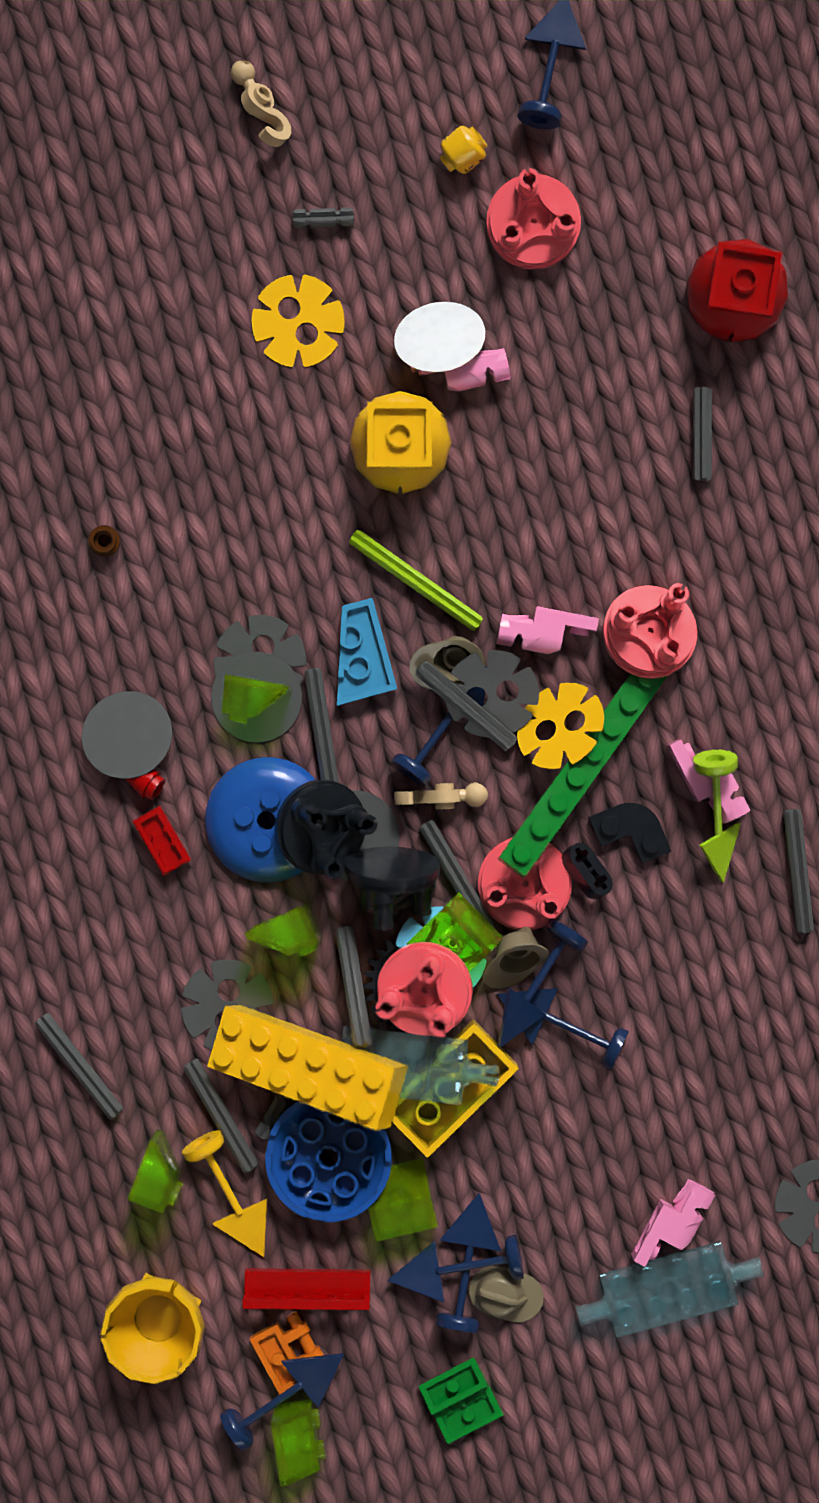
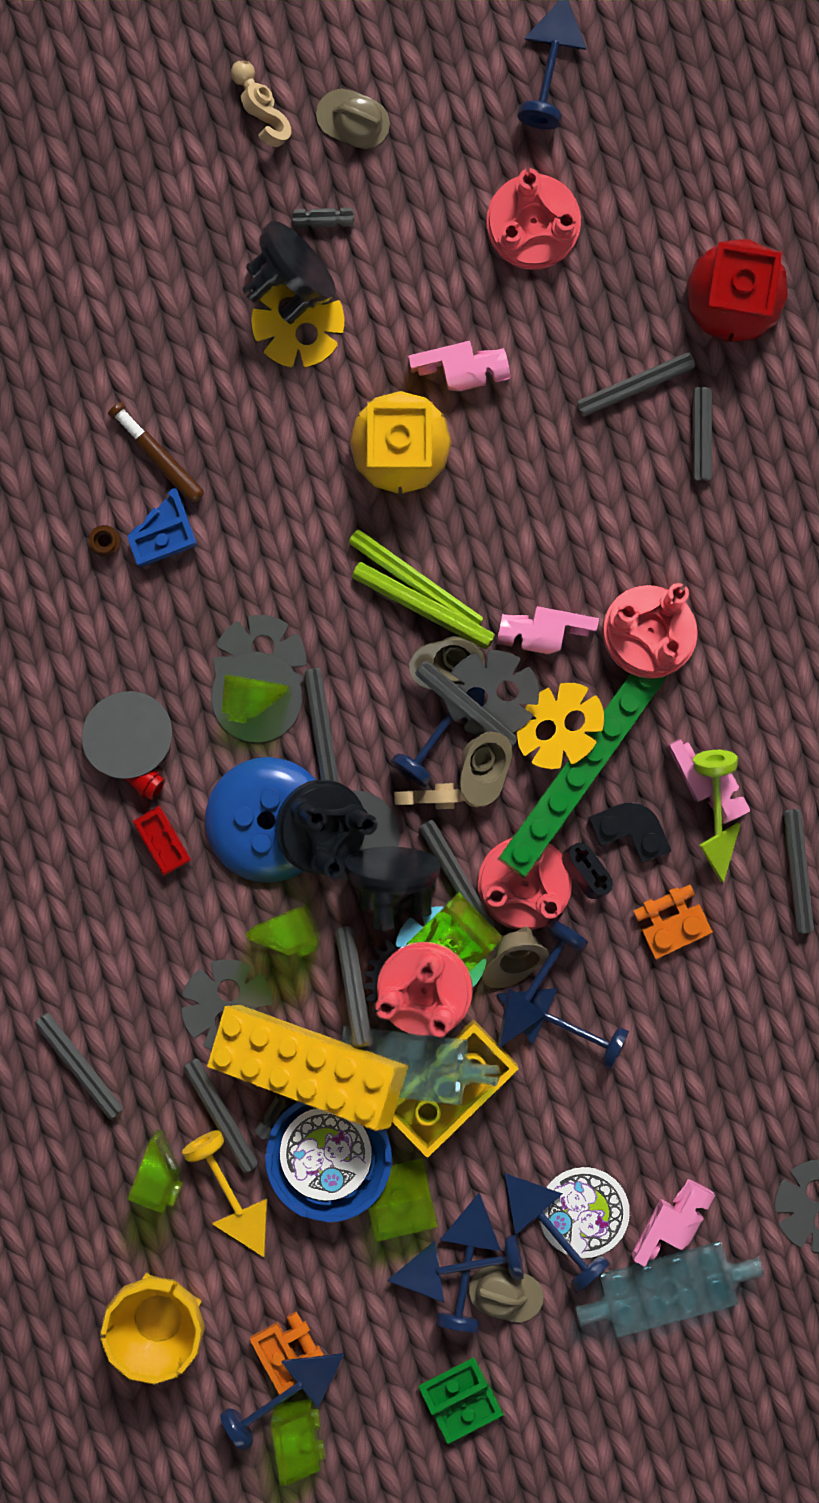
red fence [242,1268,371,1310] -> none
dark azure wing [337,598,397,706] -> none
sticker [394,302,485,372] -> none
yellow head [440,126,488,174] -> none
none -> reddish brown piece [108,402,204,504]
none -> blue wing [127,488,198,568]
none -> black piece [242,221,336,324]
none -> sticker [280,1108,372,1200]
none -> dark tan piece [316,89,390,149]
none -> lime axle [352,562,495,649]
none -> dark tan piece [460,732,513,806]
none -> dark blue piece [505,1173,610,1293]
none -> sticker [539,1167,630,1258]
none -> dark grey axle [577,352,696,417]
none -> orange plate [633,884,713,959]

